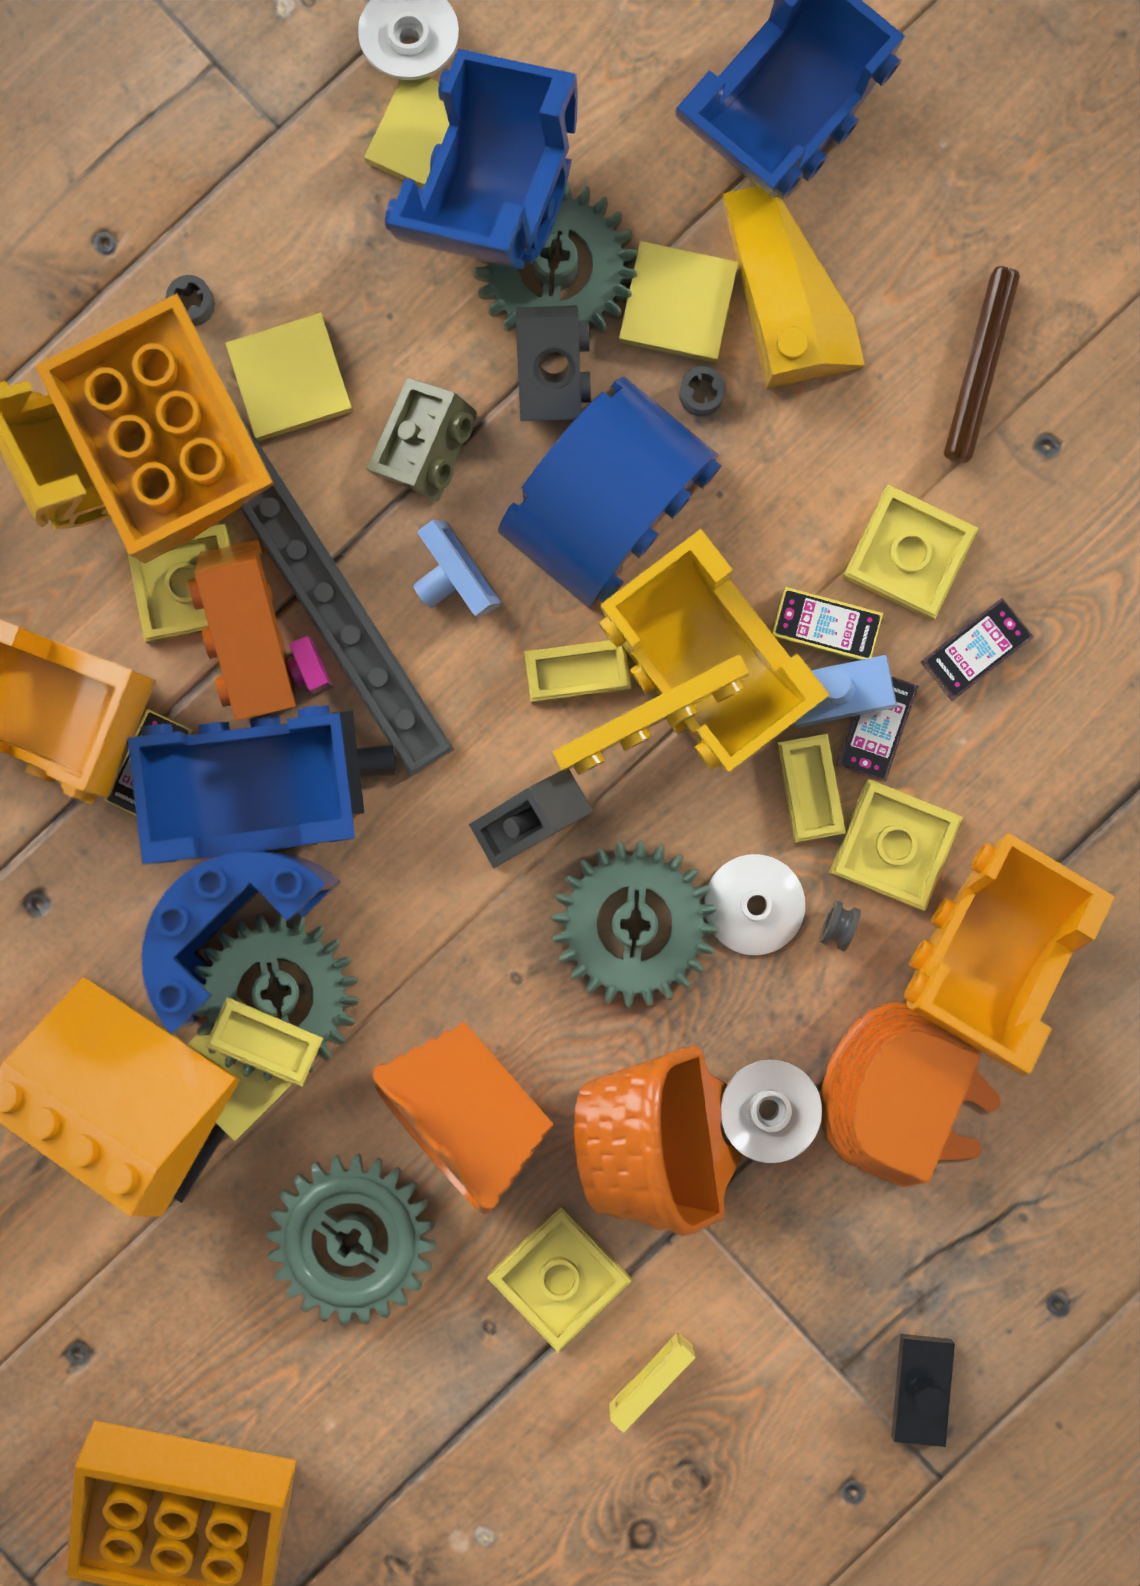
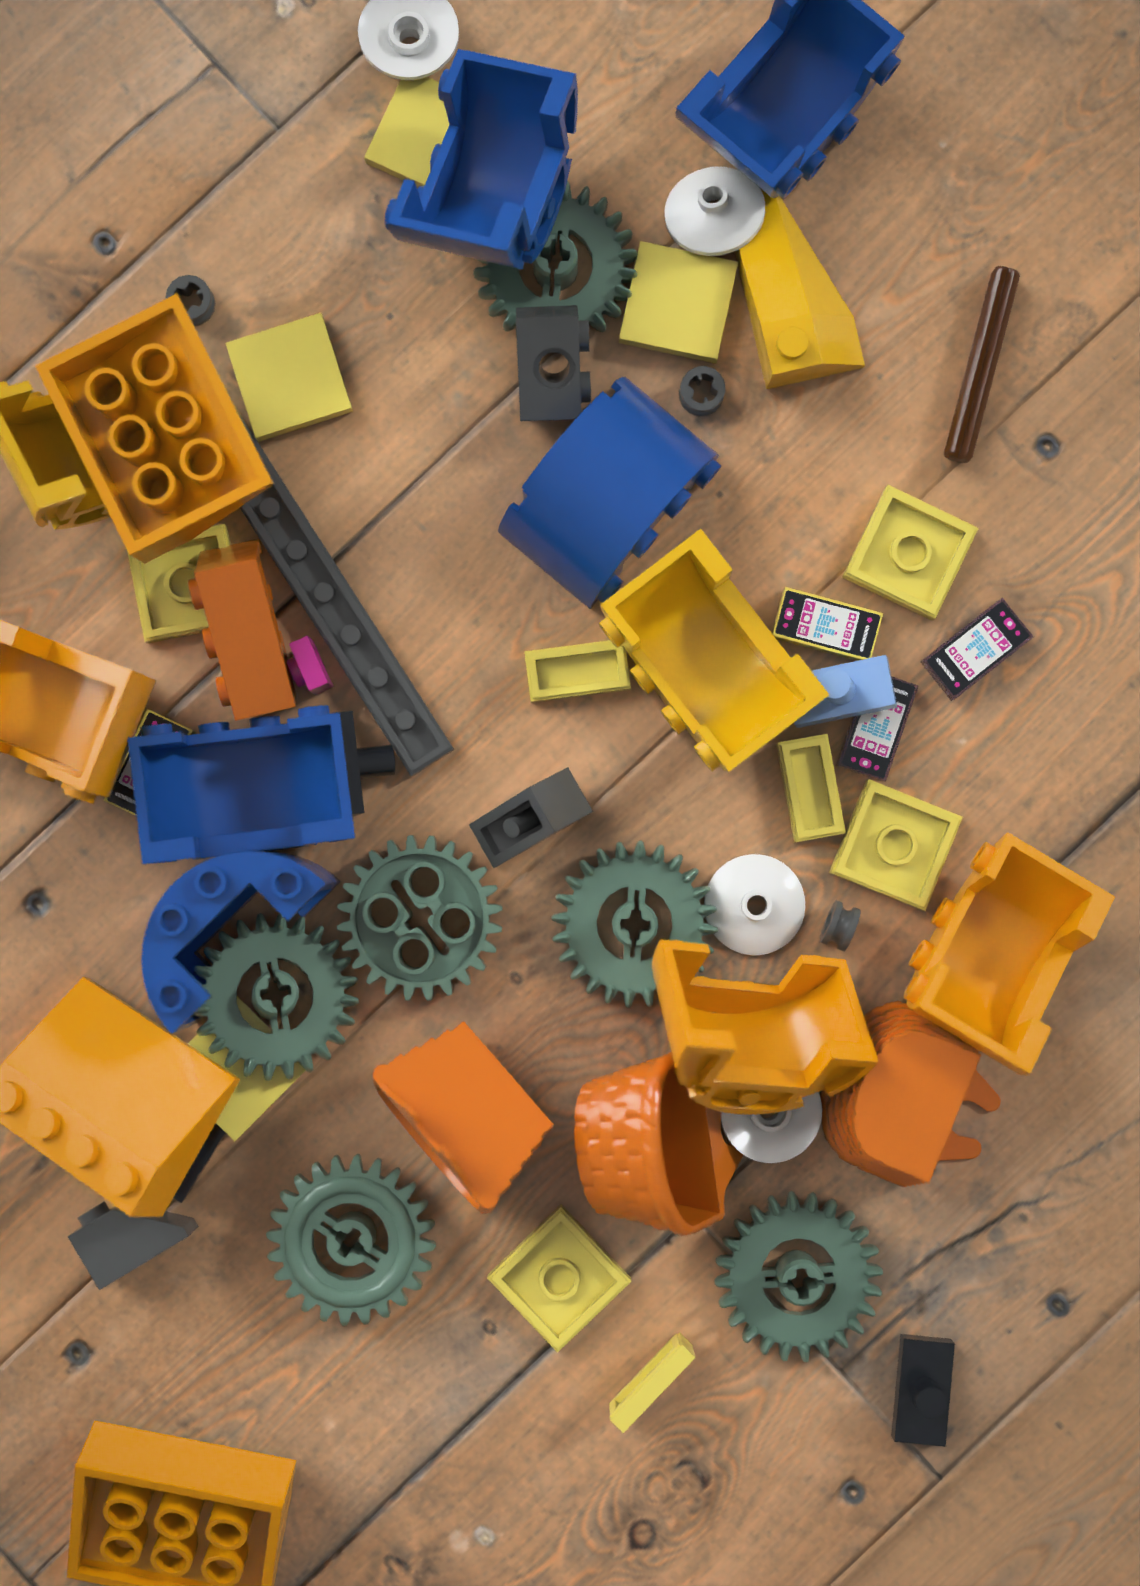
light yellow tile [205,997,323,1088] -> none
olive bracket [367,378,477,502] -> none
light blue tile [413,520,503,616] -> none
yellow plate [552,654,749,775] -> none
none -> dark grey slope [68,1201,199,1290]
none -> sand green gear [337,835,503,1001]
none -> light orange cylinder [652,939,878,1115]
none -> white dish [665,167,765,256]
none -> sand green gear [714,1191,883,1363]

